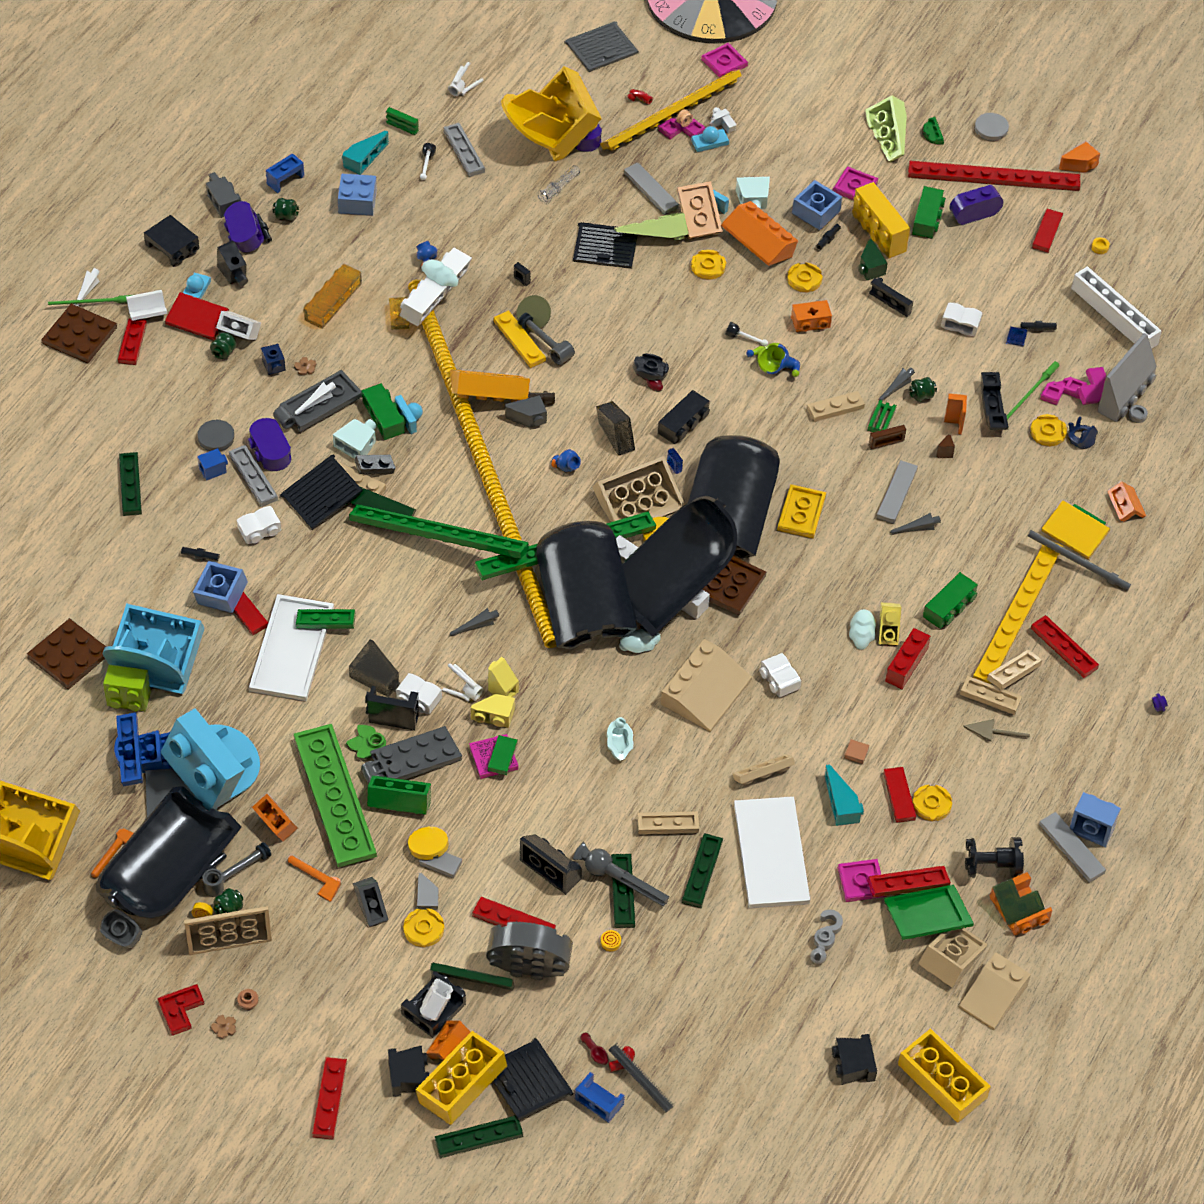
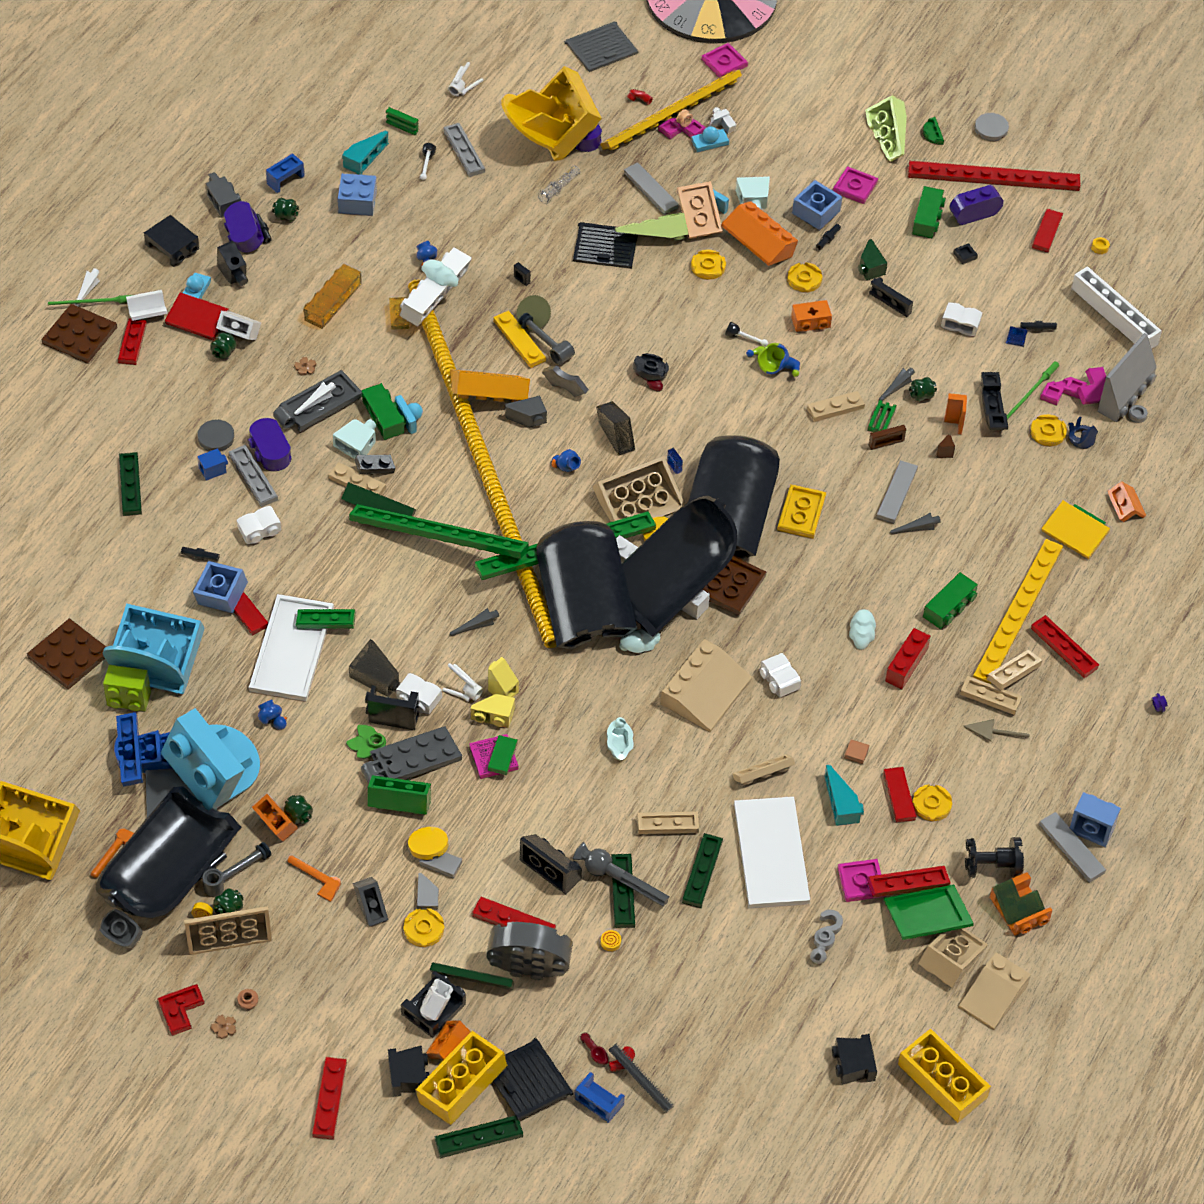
dark blue brick [261,343,286,375] -> none
black piece [280,454,363,530] -> none
bright green plate [294,724,377,867] -> none
dark brown pin [528,391,555,405] -> none
black brick [658,390,710,445] -> none
yellow brick [852,182,910,259] -> none
light yellow slope [879,602,901,645] -> none
dark grey bar [1028,530,1131,591] -> none
orange slope [1059,142,1100,173] -> none
none -> blue animal [258,700,288,730]
none -> dark green piece [283,795,313,824]
none -> flat silver tile [542,365,589,397]
none -> black tile [953,243,978,265]

